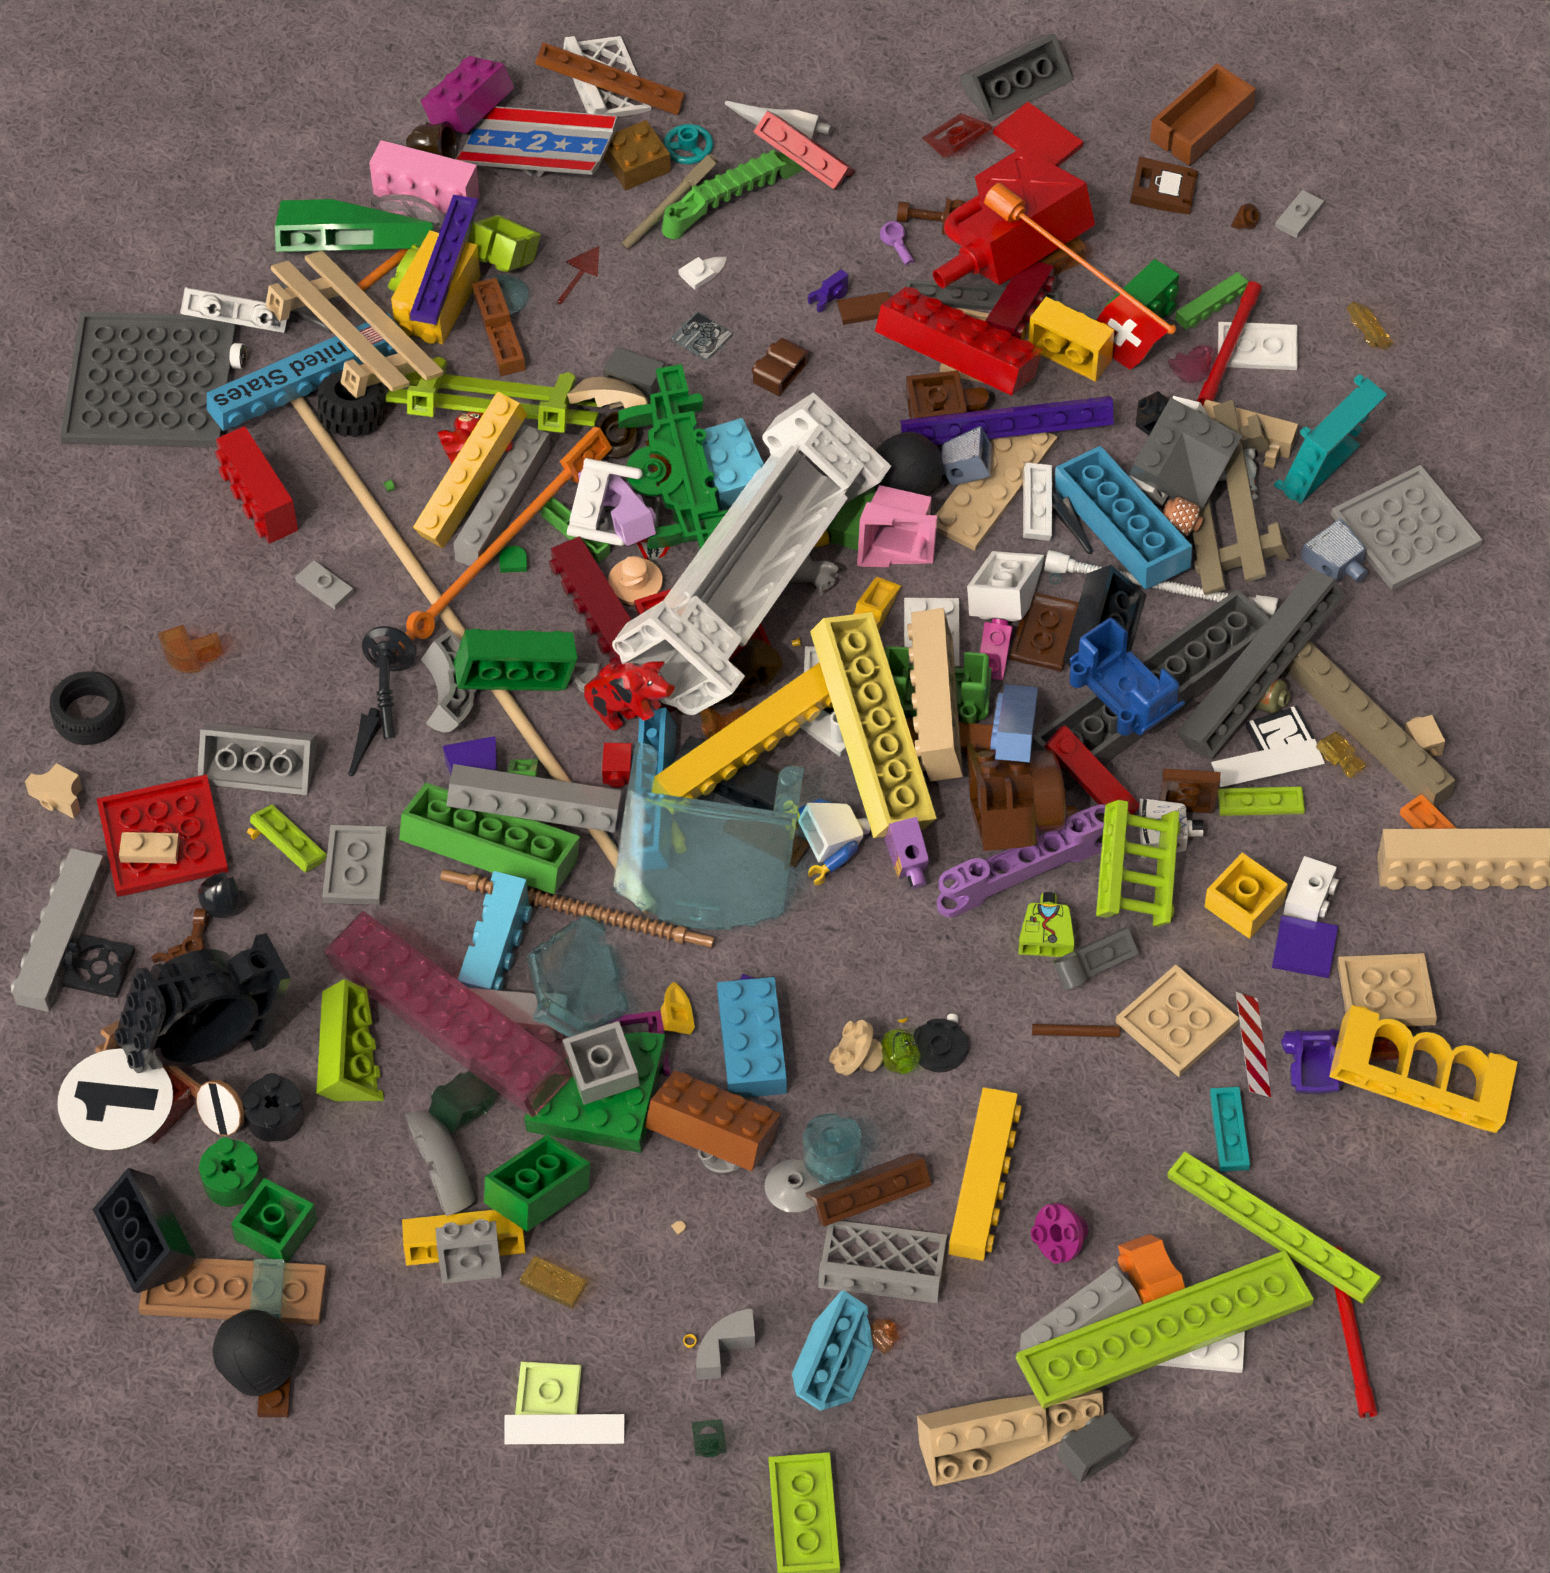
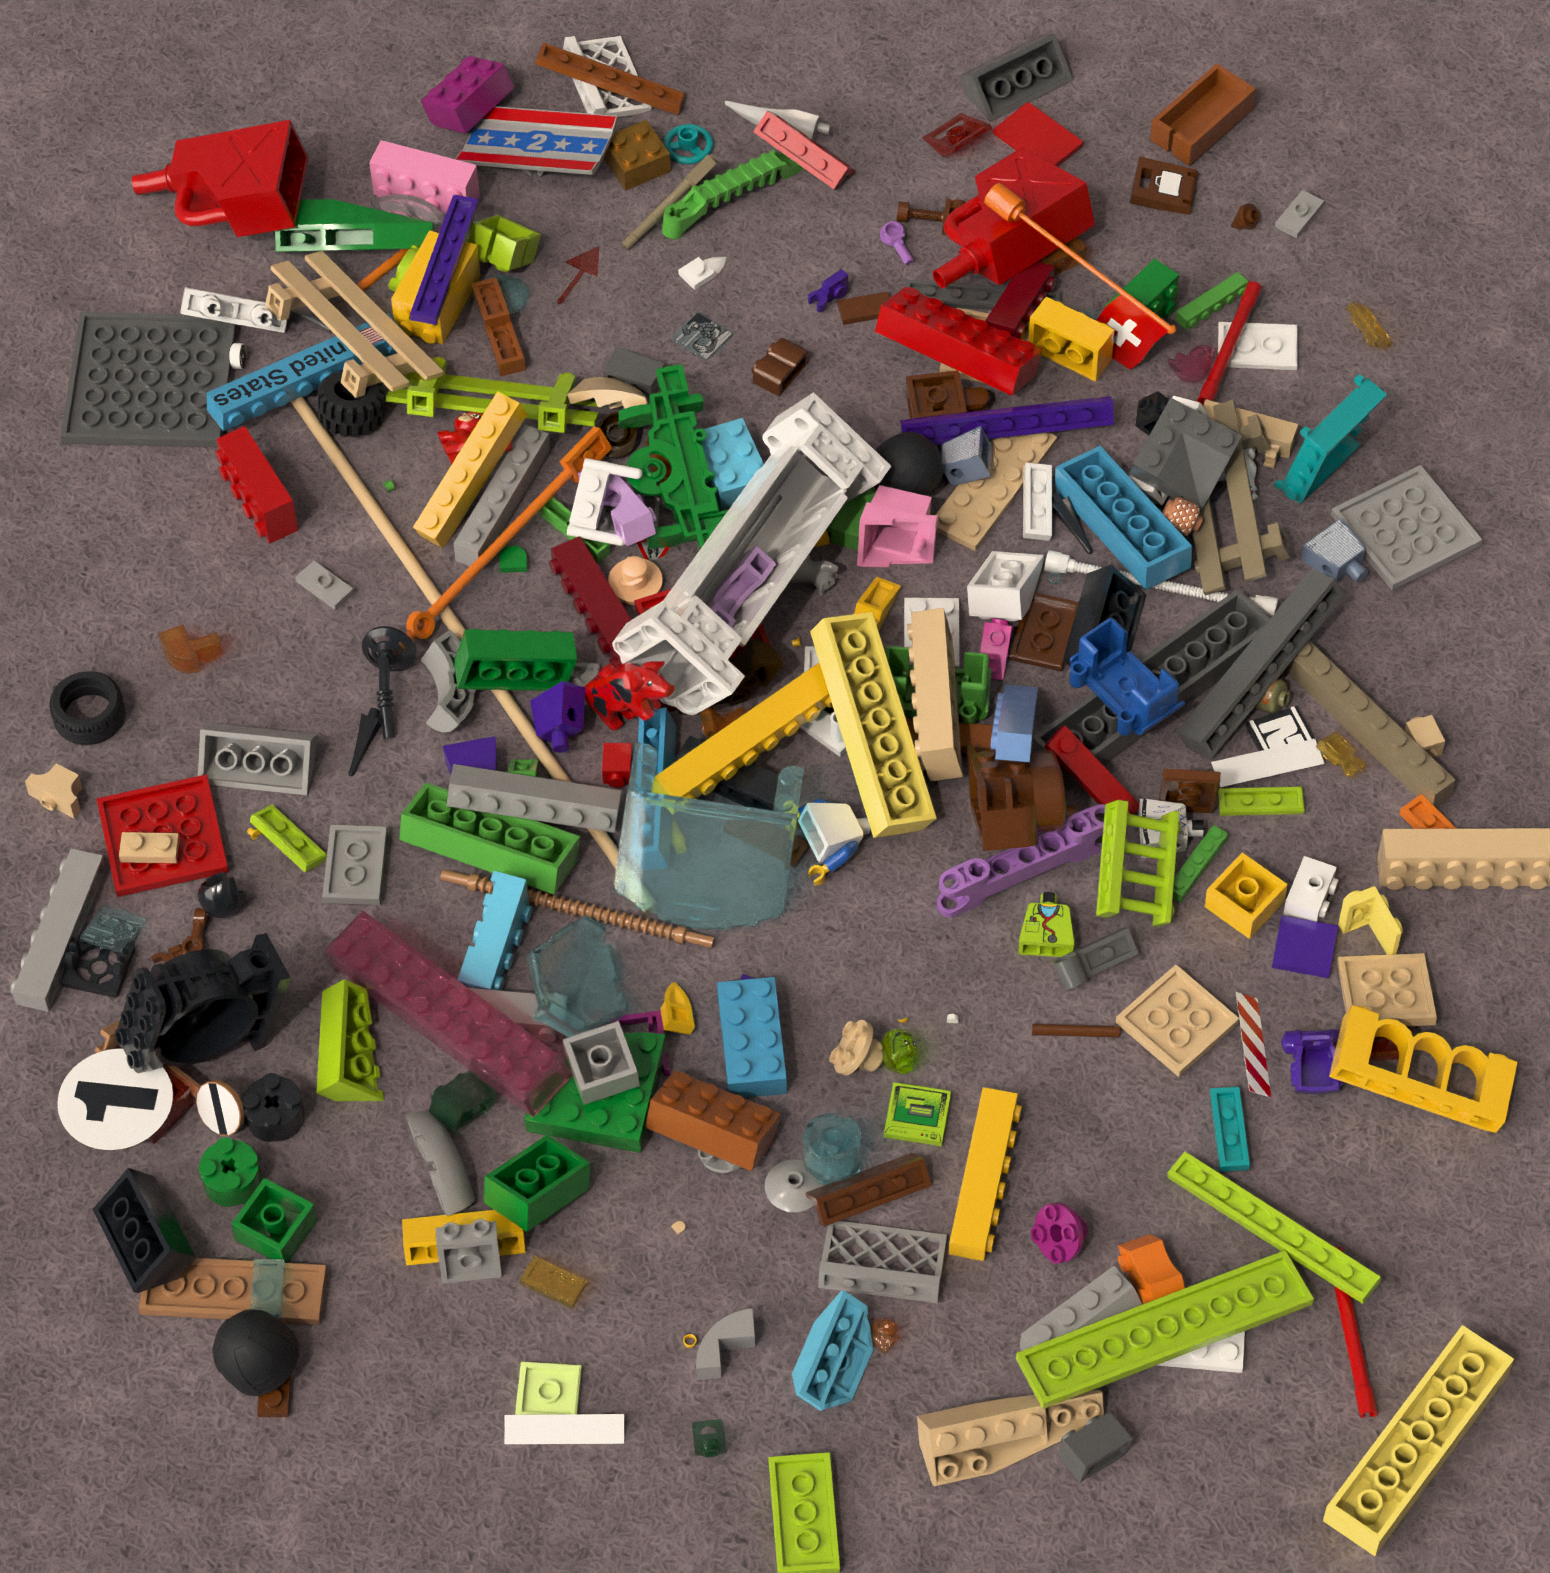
dark brown helmet [406,121,457,159] -> none
medium lavender torso [884,817,929,889] -> none
black tile [911,1019,969,1072] -> none
none -> clear light blue piece [80,905,146,953]
none -> red piece [132,120,309,237]
none -> dark purple torso [530,681,585,753]
none -> lavender arch [706,546,776,627]
none -> lime tile [884,1082,951,1146]
none -> bright green piece [1172,825,1228,903]
none -> light yellow brick [1323,1325,1514,1556]
none -> light yellow bracket [1338,886,1403,955]

